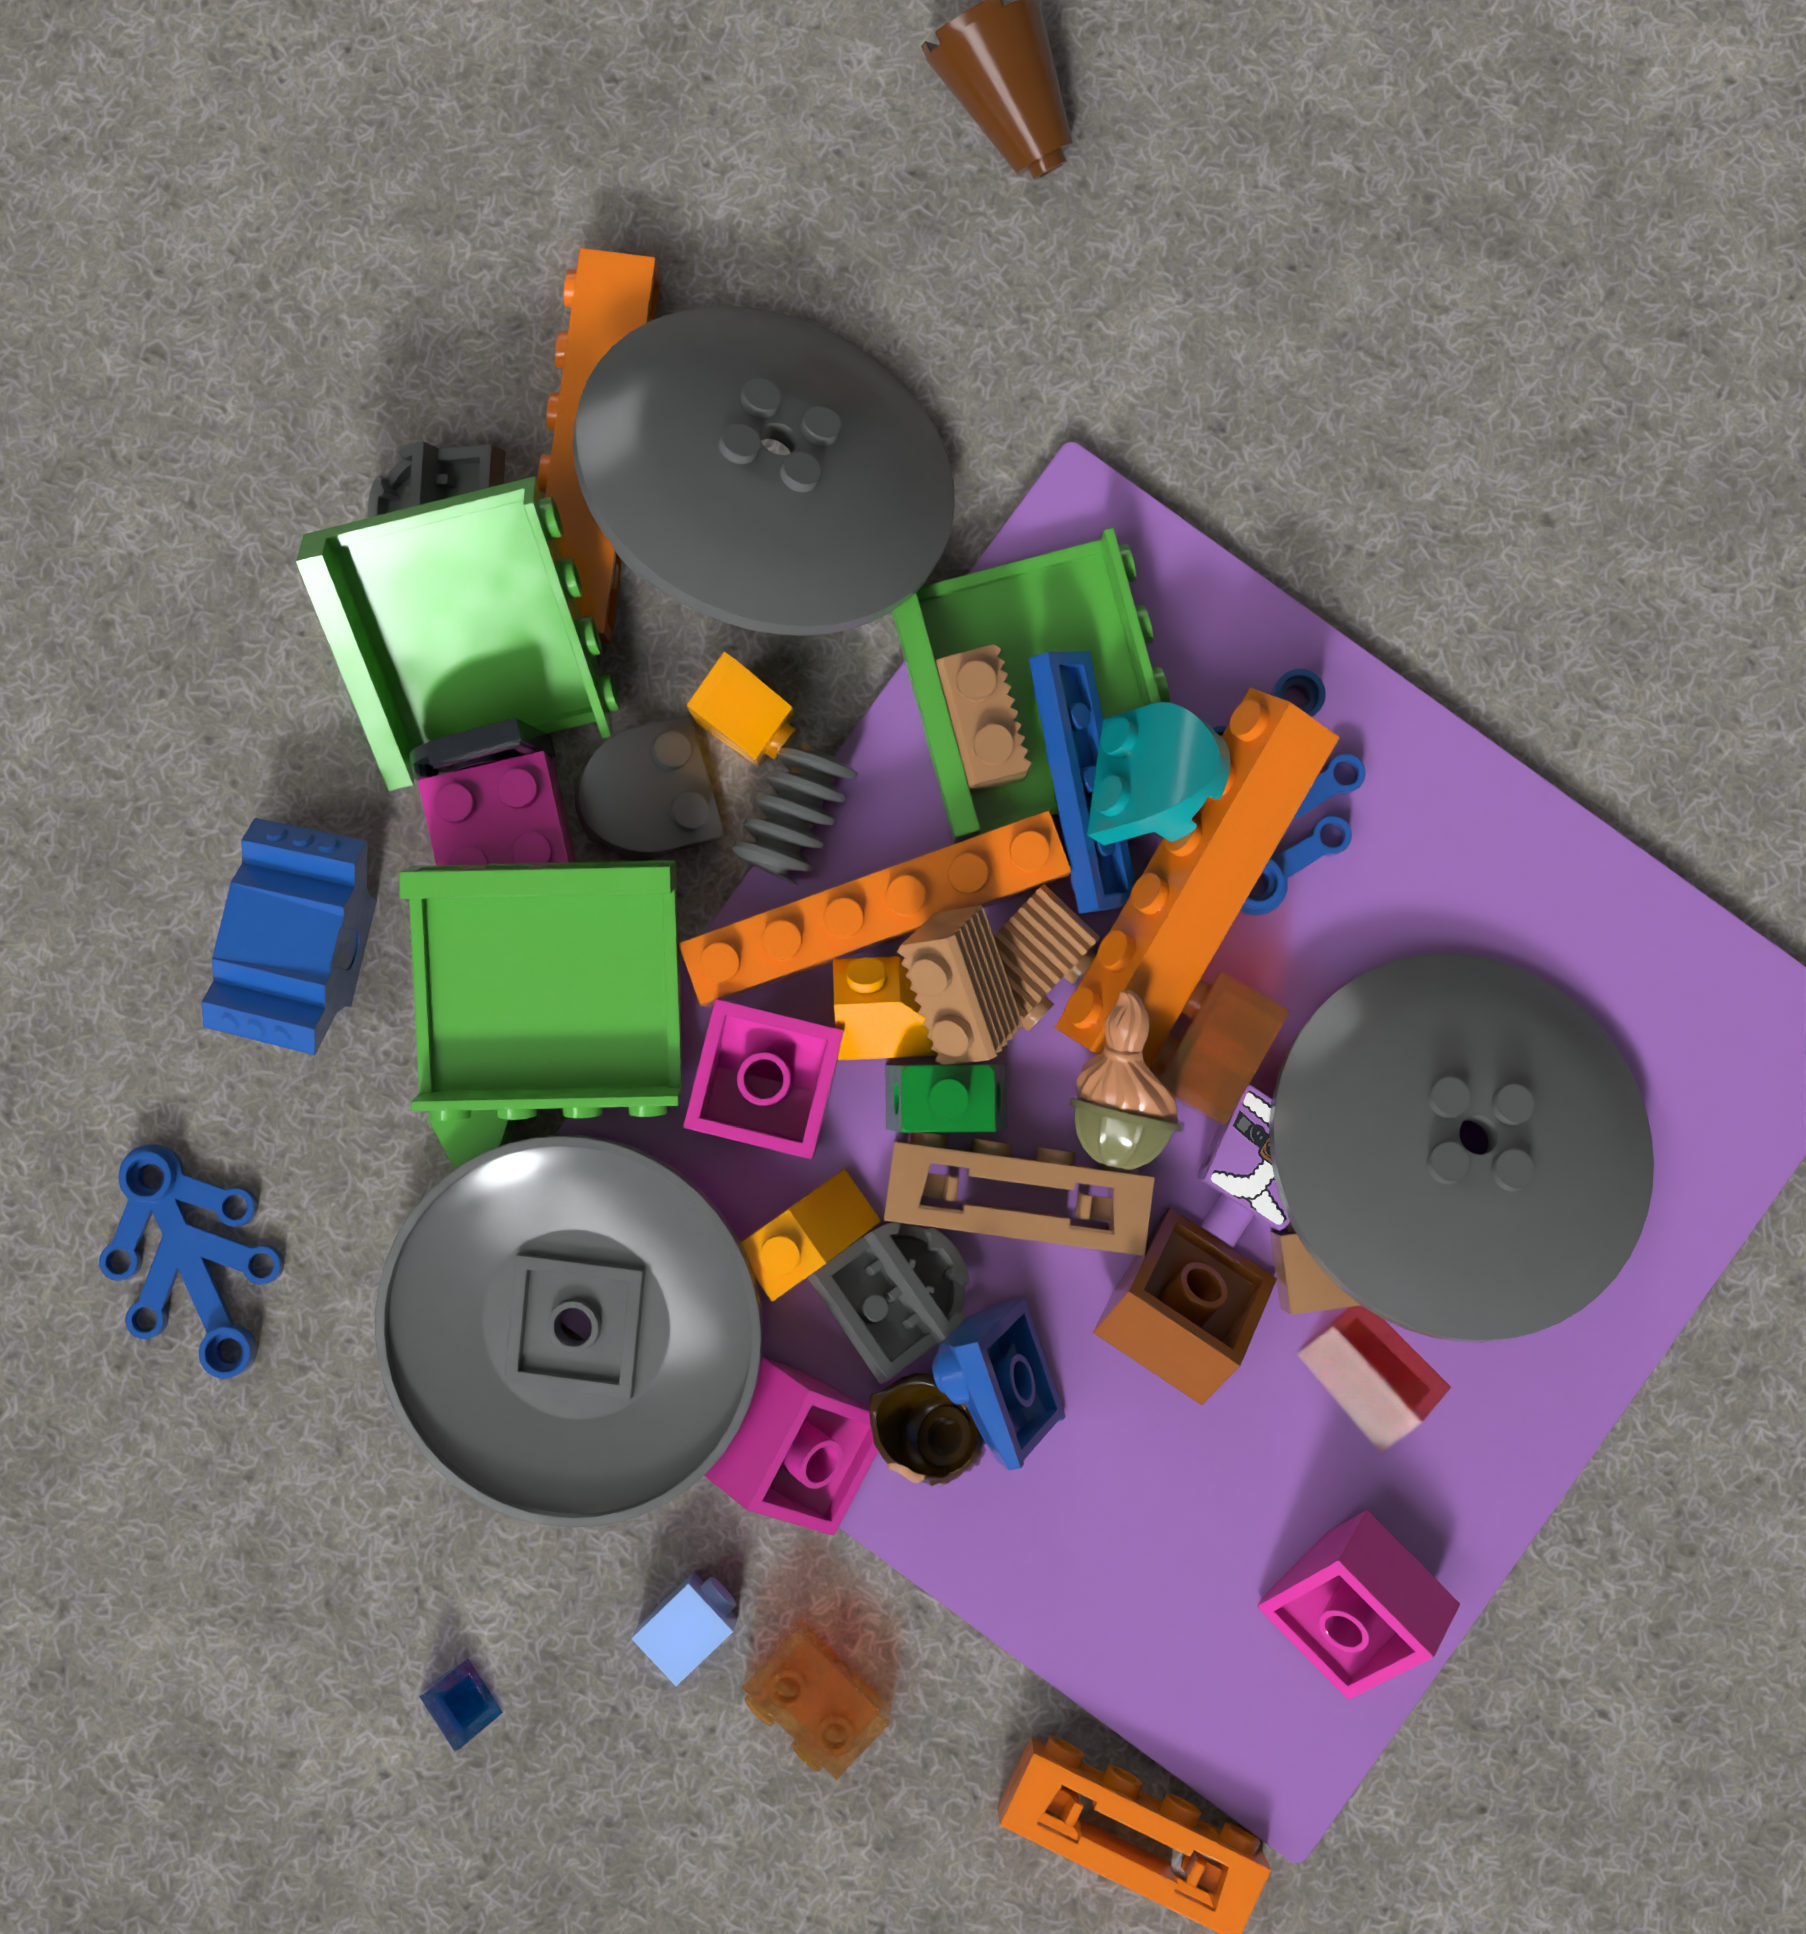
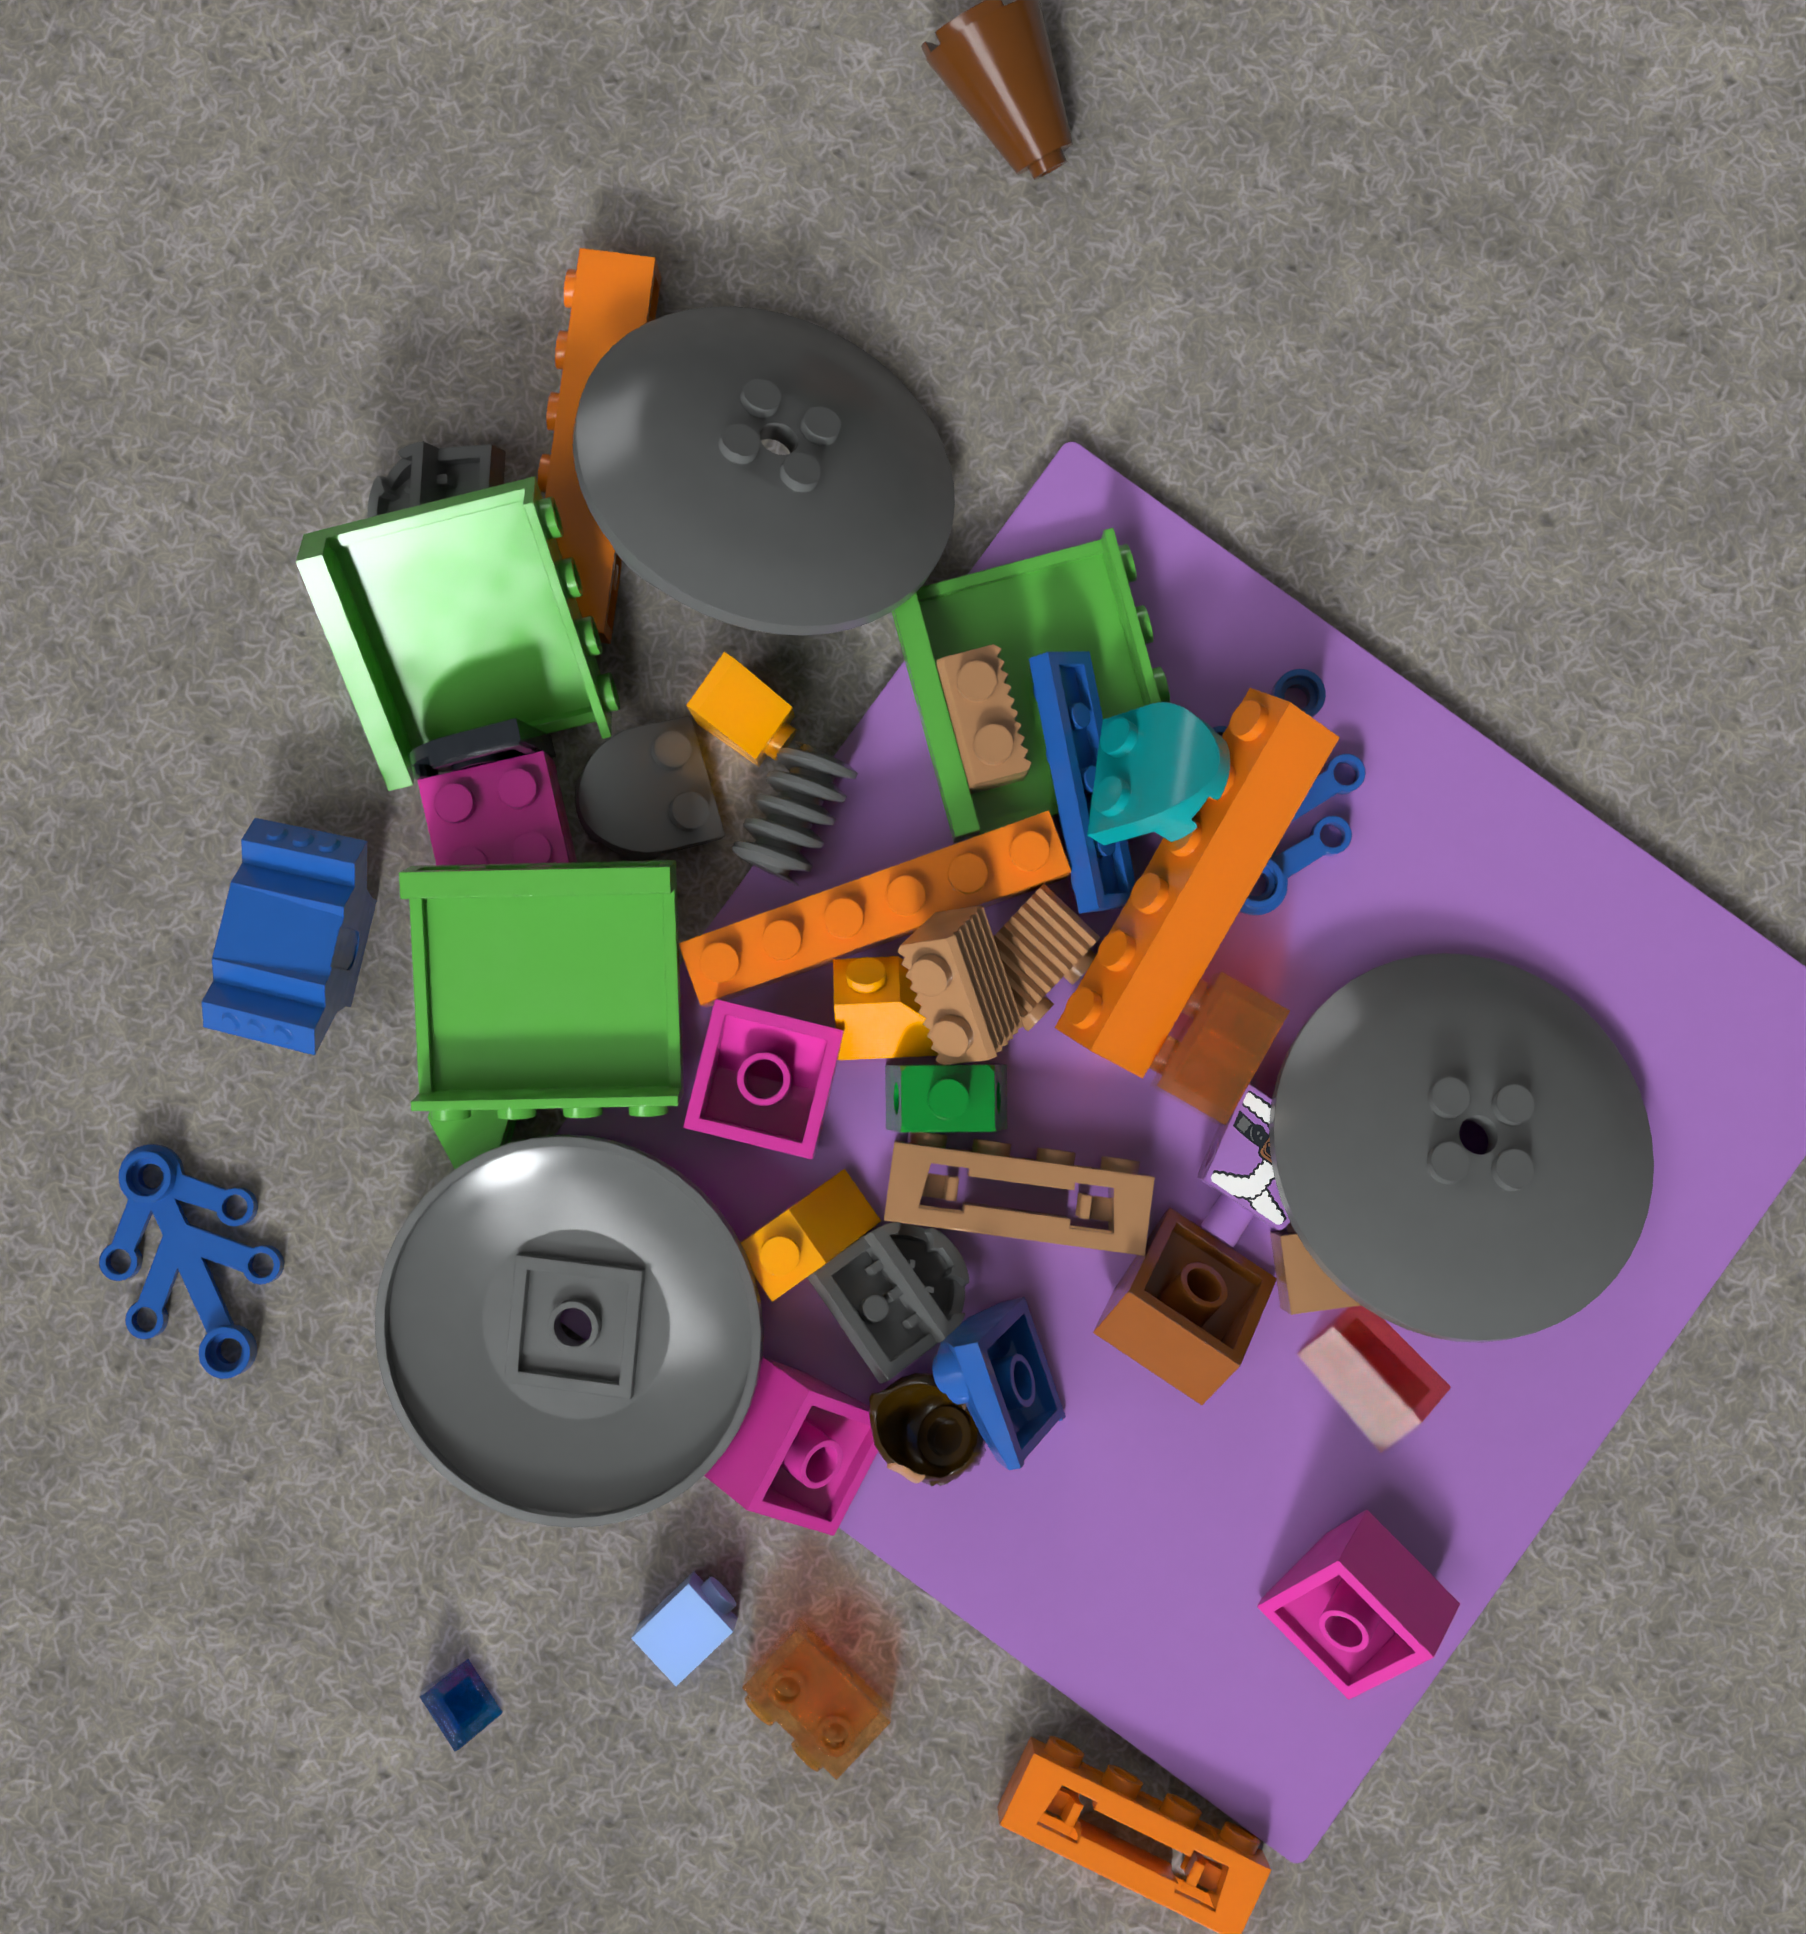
piece [1069,990,1185,1170] -> none

